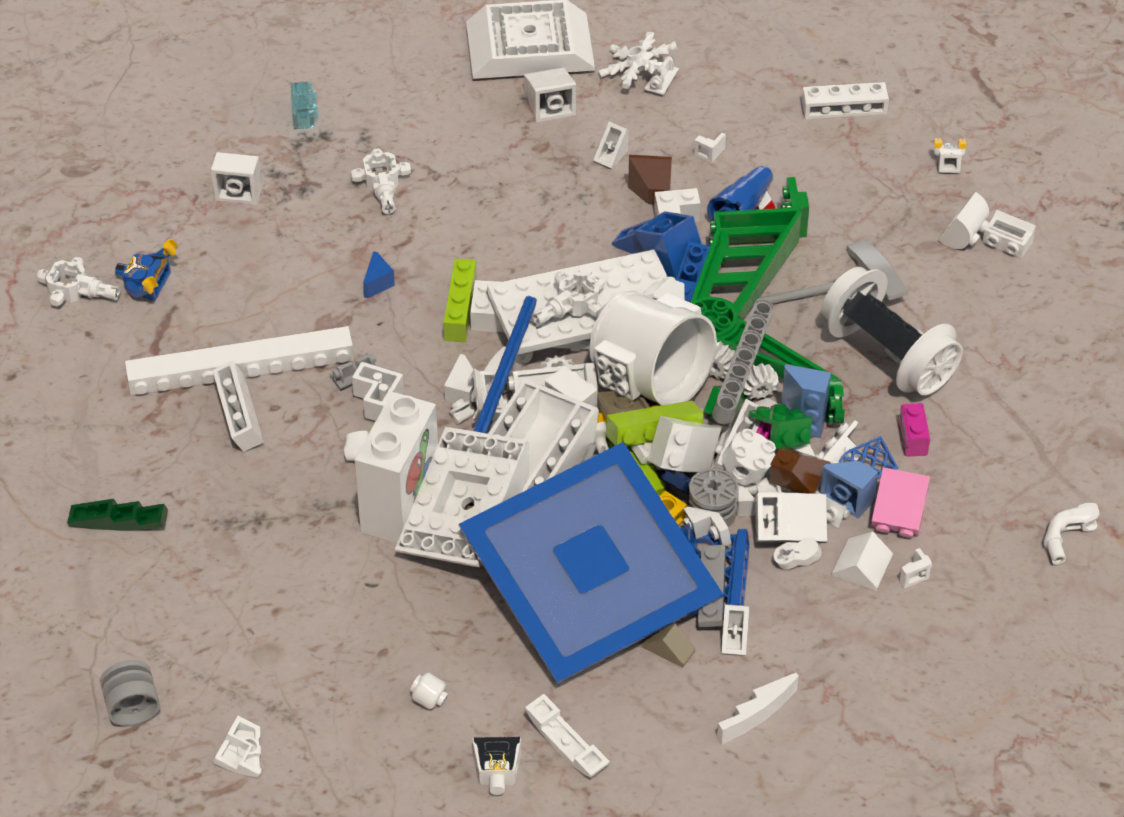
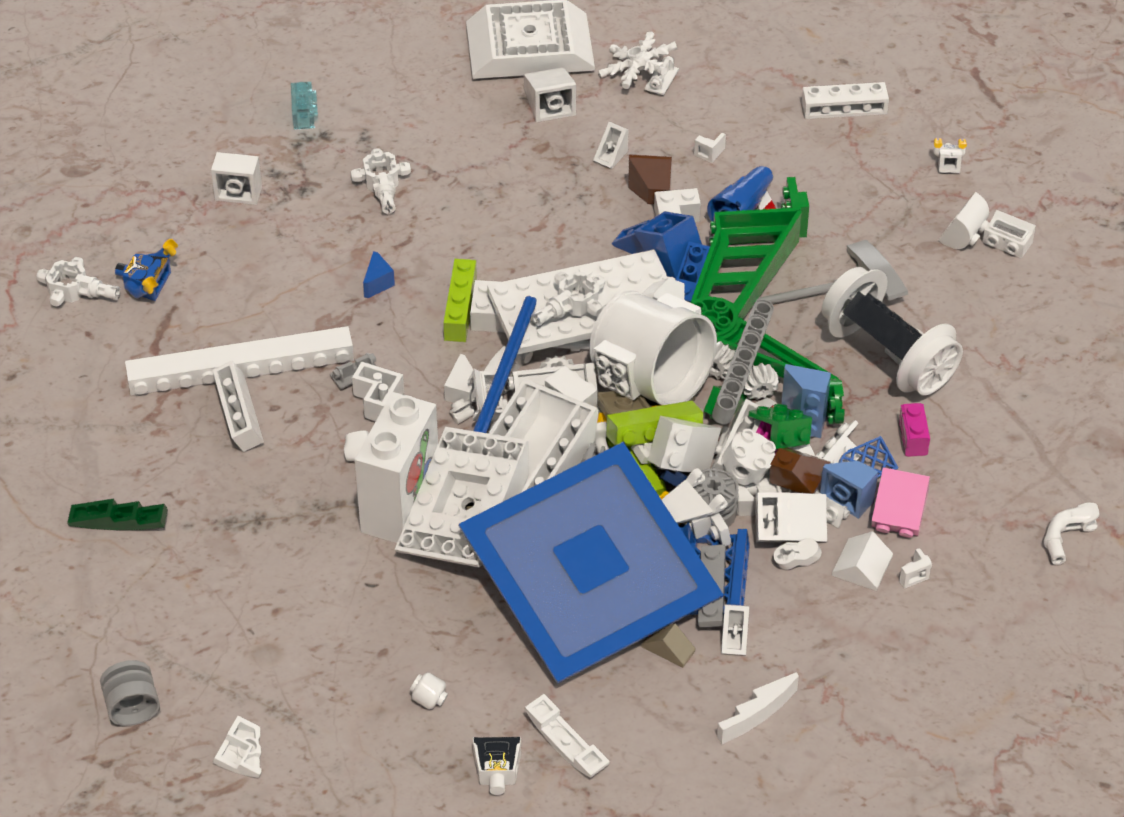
none -> white flag [662,468,728,524]

